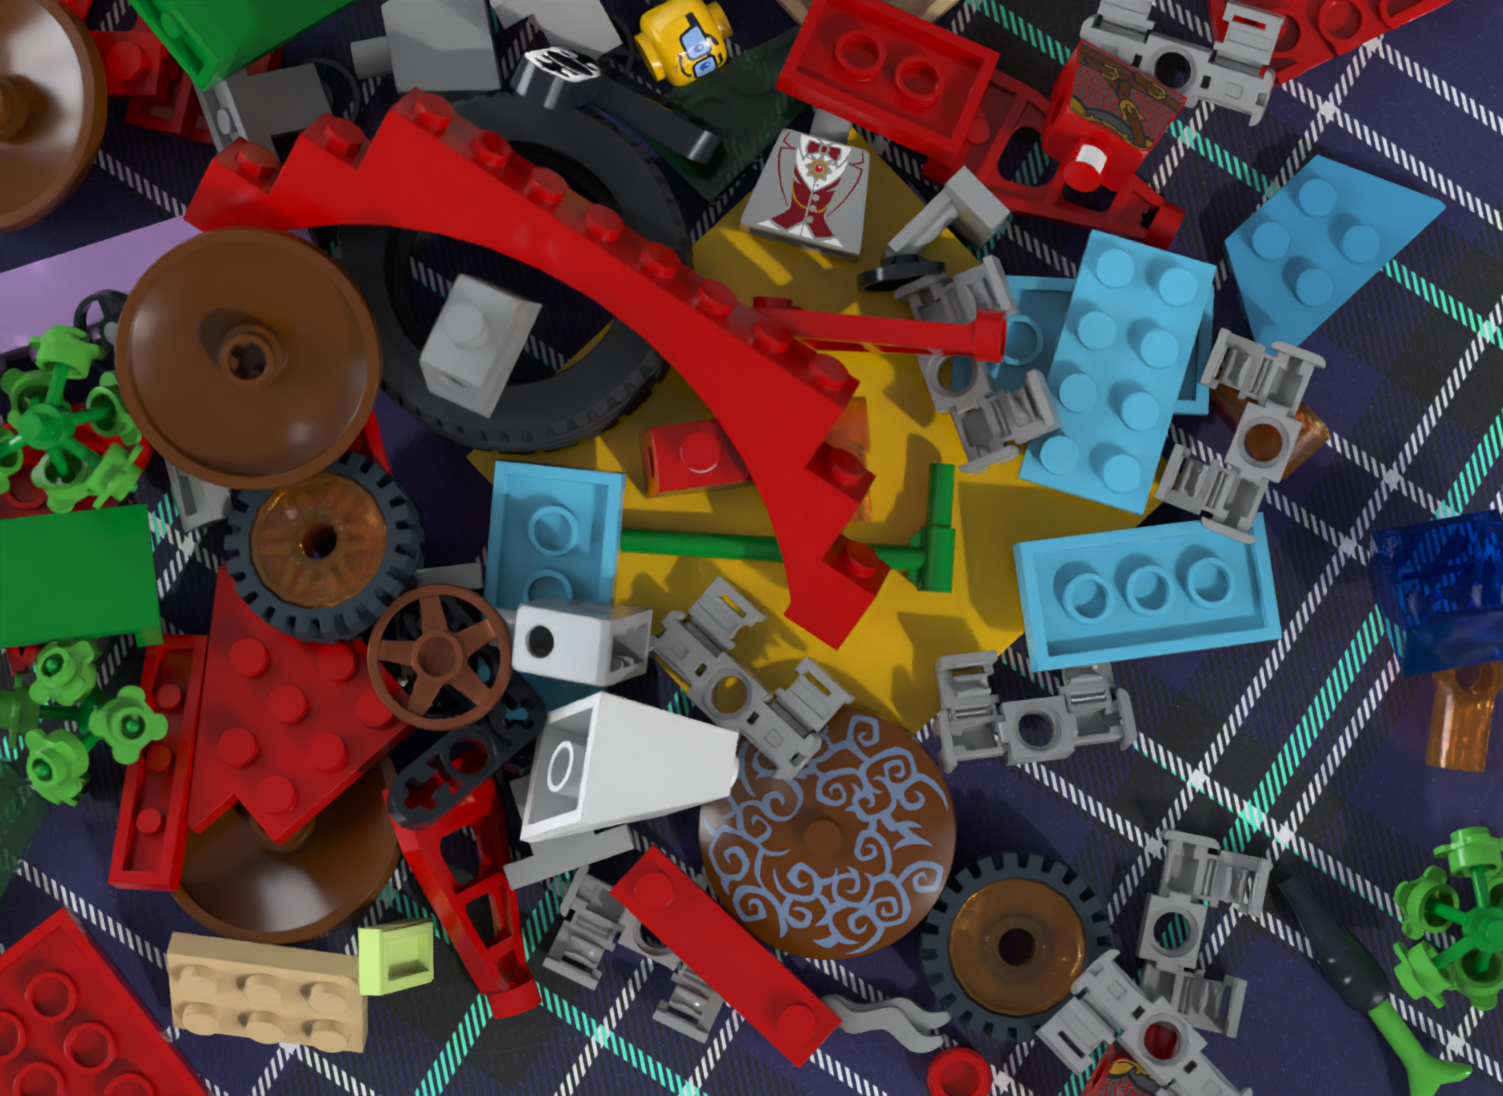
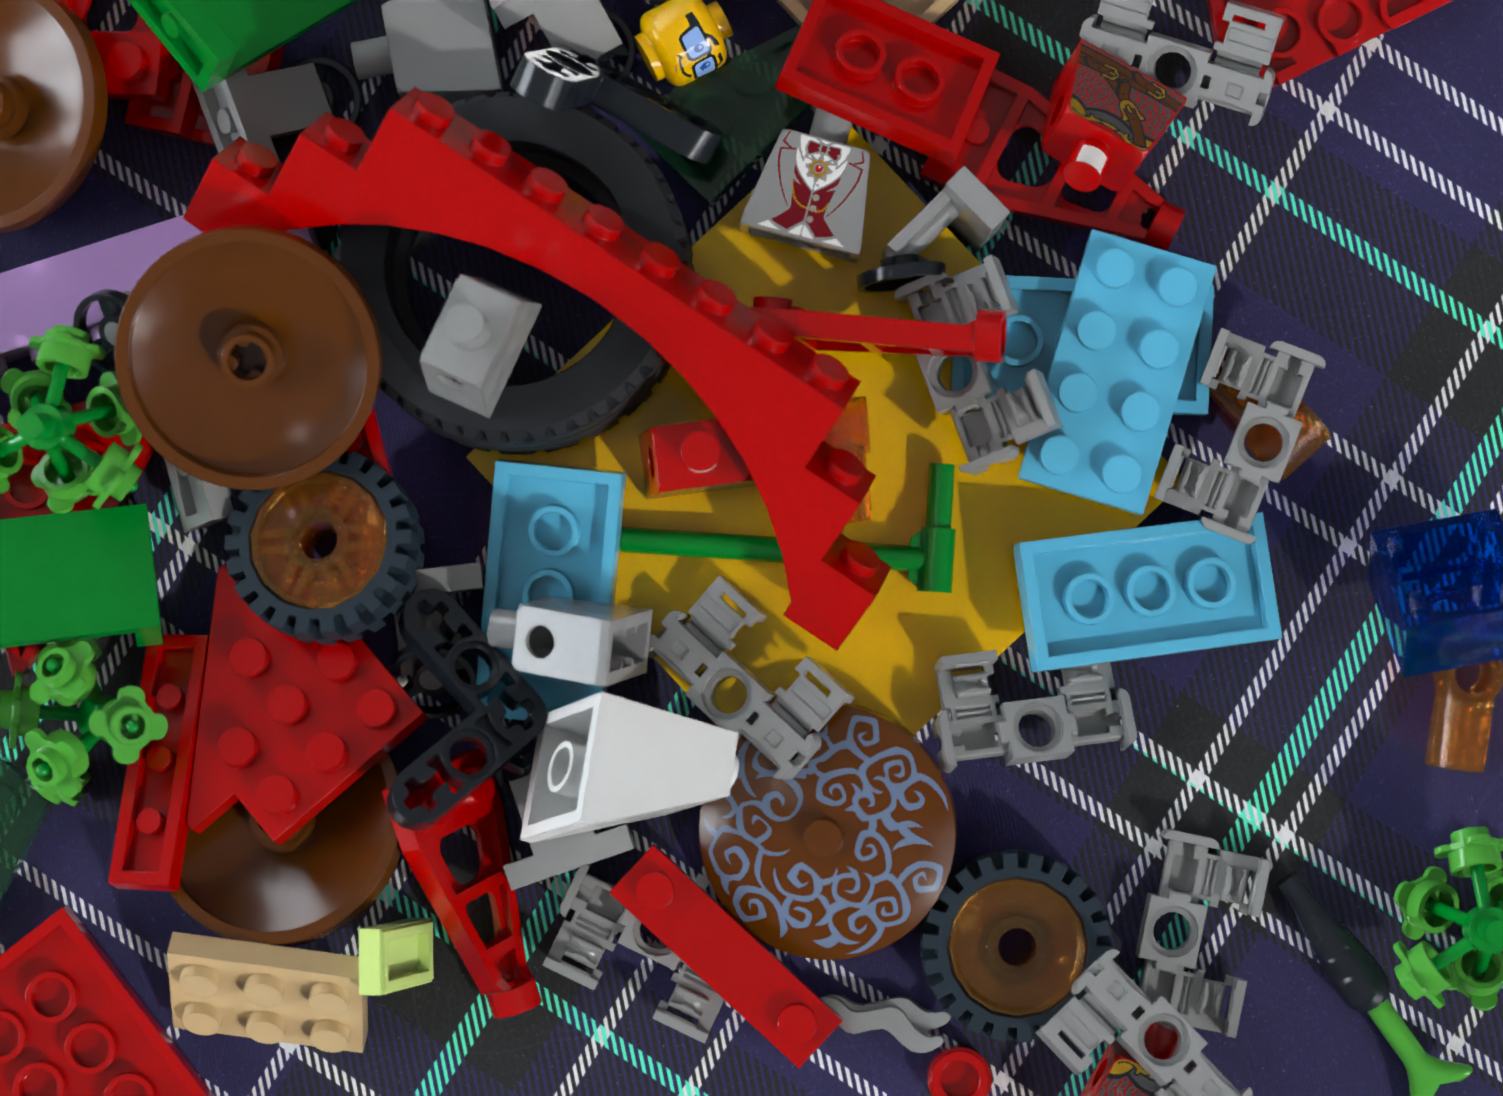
copper wheel [367,583,513,731] -> none
dark azure wing [1221,155,1447,357] -> none

